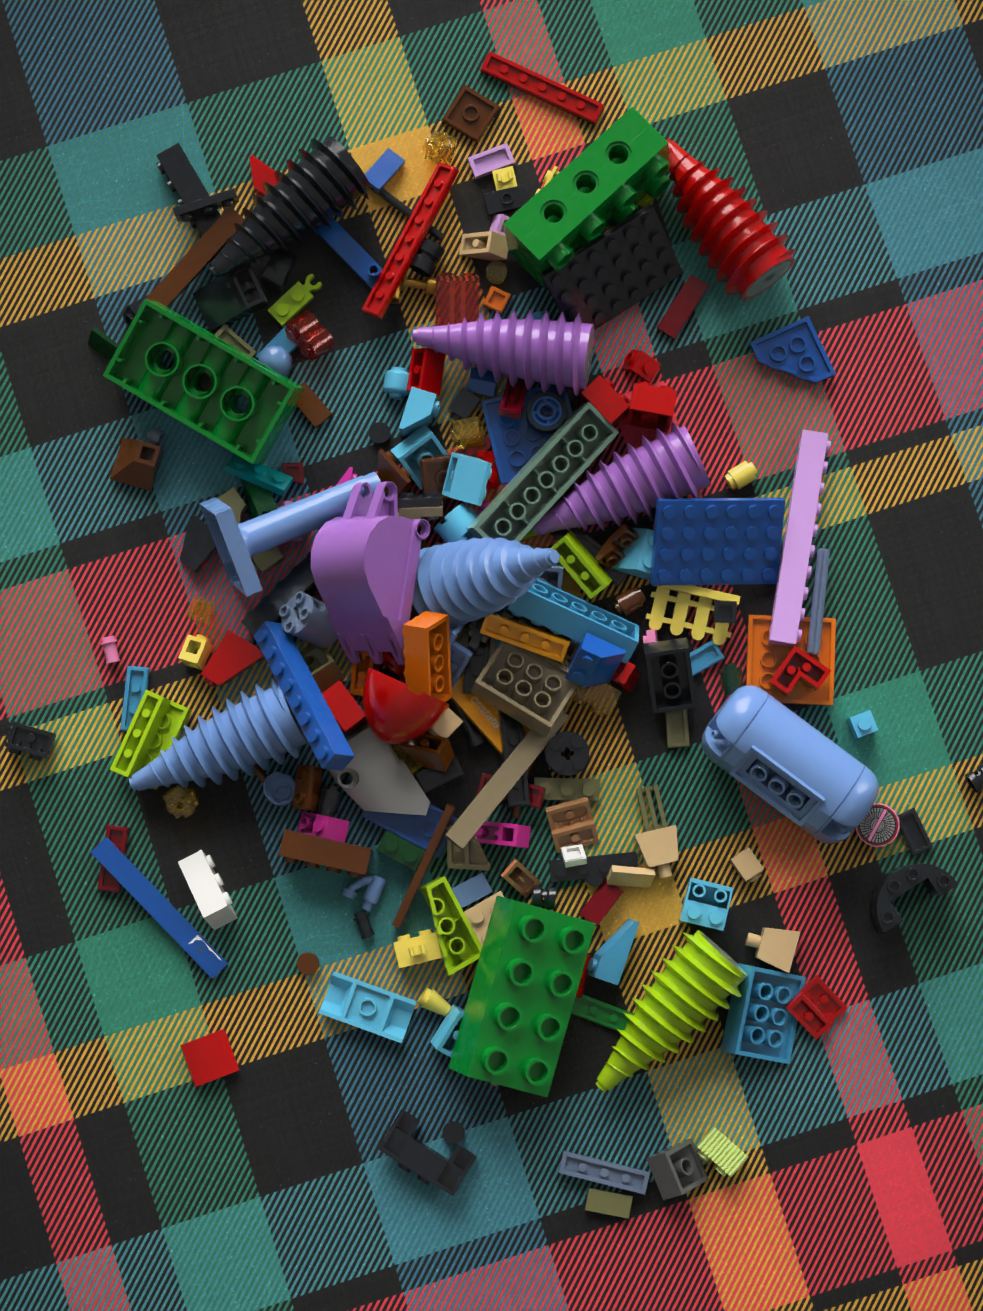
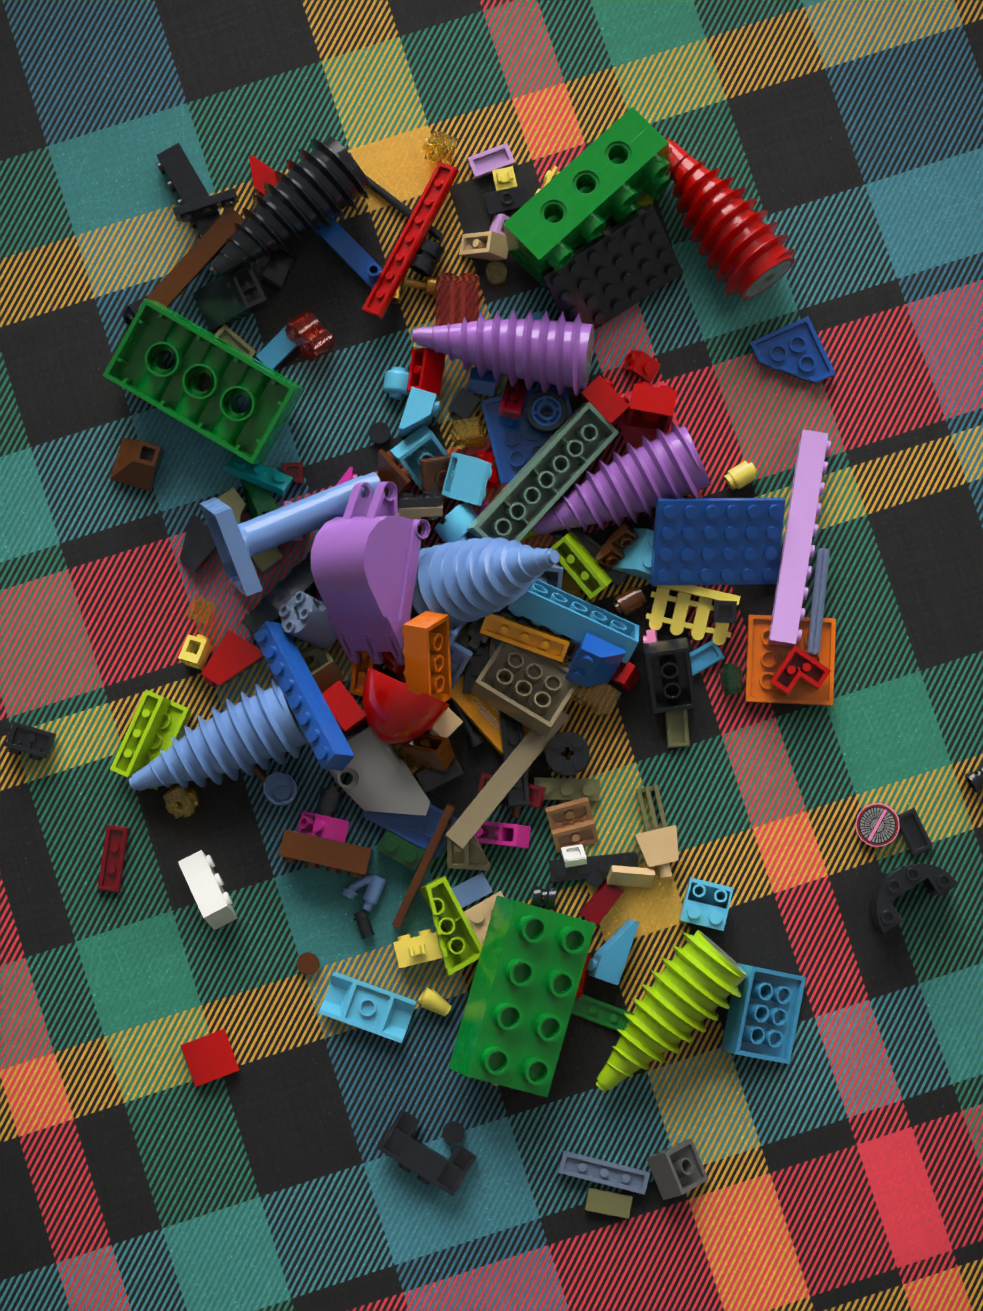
dark green slope [88,327,119,361] -> none
blue tile [91,837,228,979] -> none
bright pink pin [100,635,120,664] -> none
dark azure tile [120,666,150,731] -> none
sand blue hinge [147,428,165,446] -> none
medium blue hair [258,345,293,376] -> none
lime plate [268,274,322,327] -> none
reddish brown bracket [293,765,323,811] -> none
reddish brown tile [296,381,332,428] -> none
blue tile [365,148,405,193] -> none
medium azure brick [430,1004,464,1058] -> none
reddish brown tile [442,84,500,144] -> none
red tile [480,51,604,125] -> none
orange tile [482,286,511,315] -> none
nougat slope [501,859,540,898] -> none
dark red tile [656,274,709,340] -> none
yellowish green brick [696,1126,748,1177] -> none
medium blue piece [702,685,879,844] -> none
tan brick [729,847,764,883] -> none
tan torso [745,927,800,973] -> none
red slope [786,975,848,1040] -> none
medium azure brick [847,710,878,740] -> none

